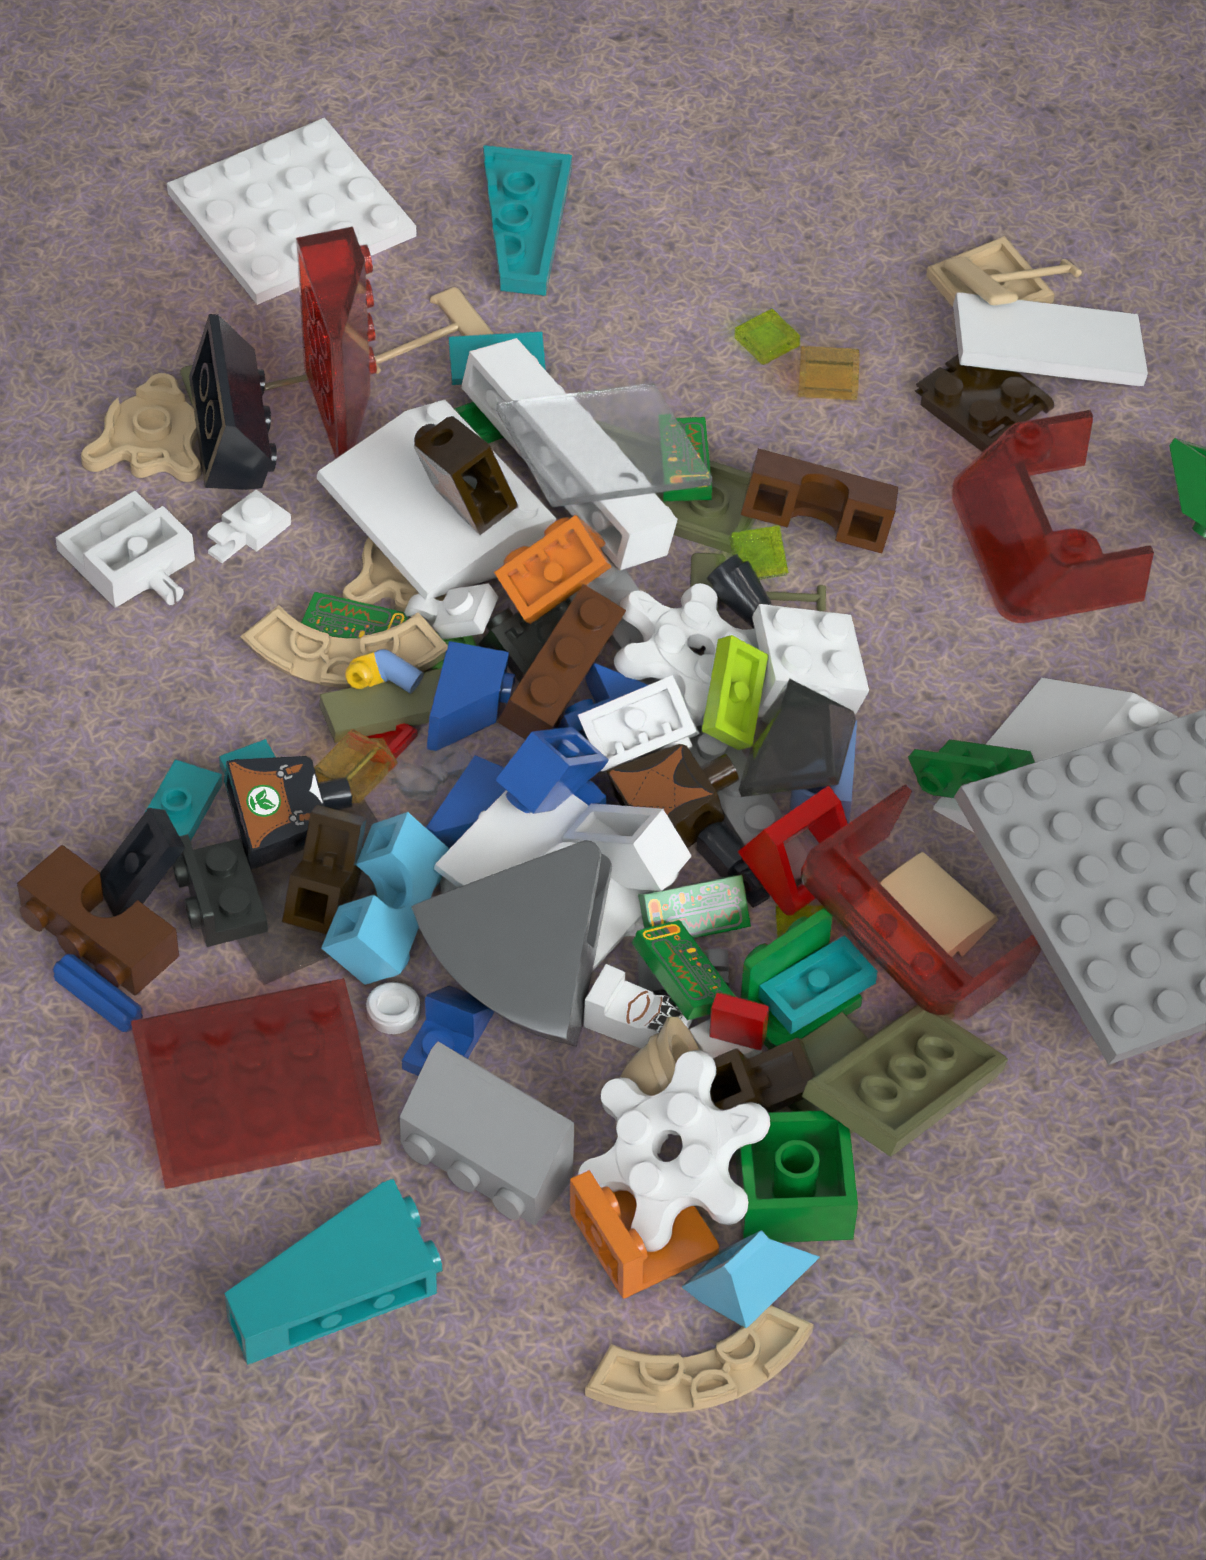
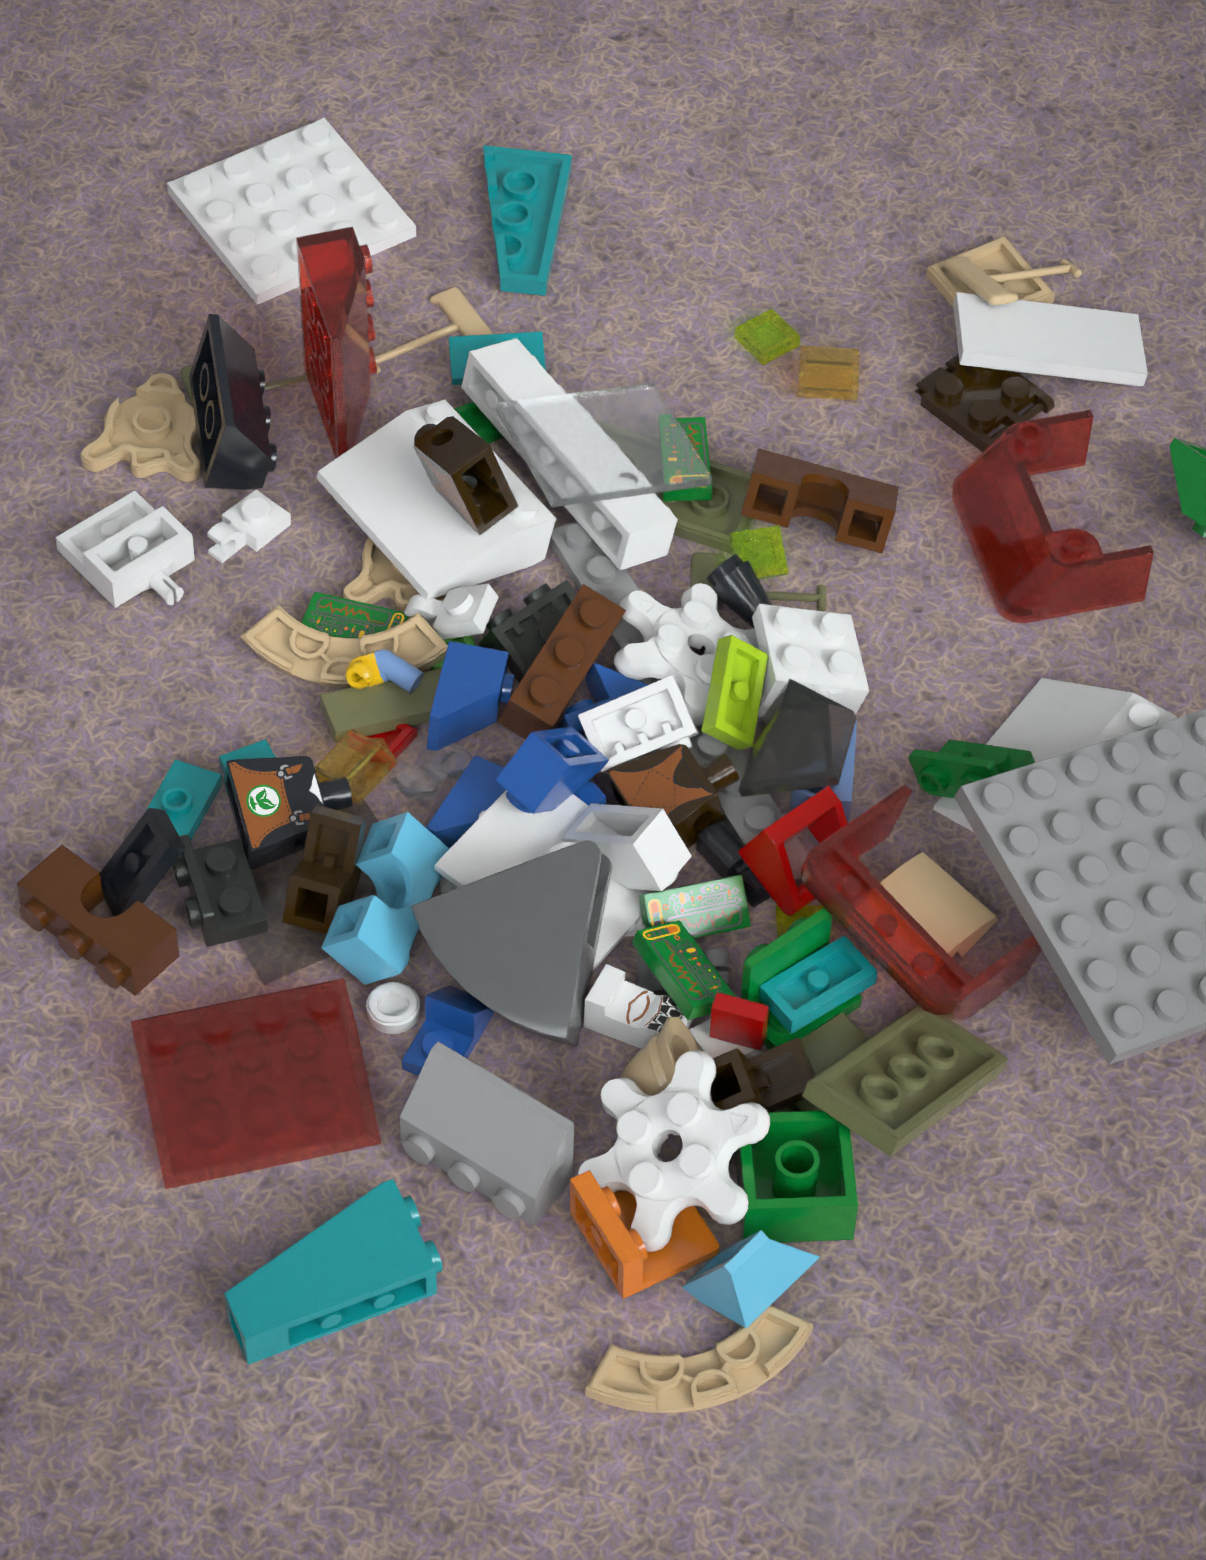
blue axle [52,954,143,1032] -> none
orange bracket [494,515,612,624] -> none

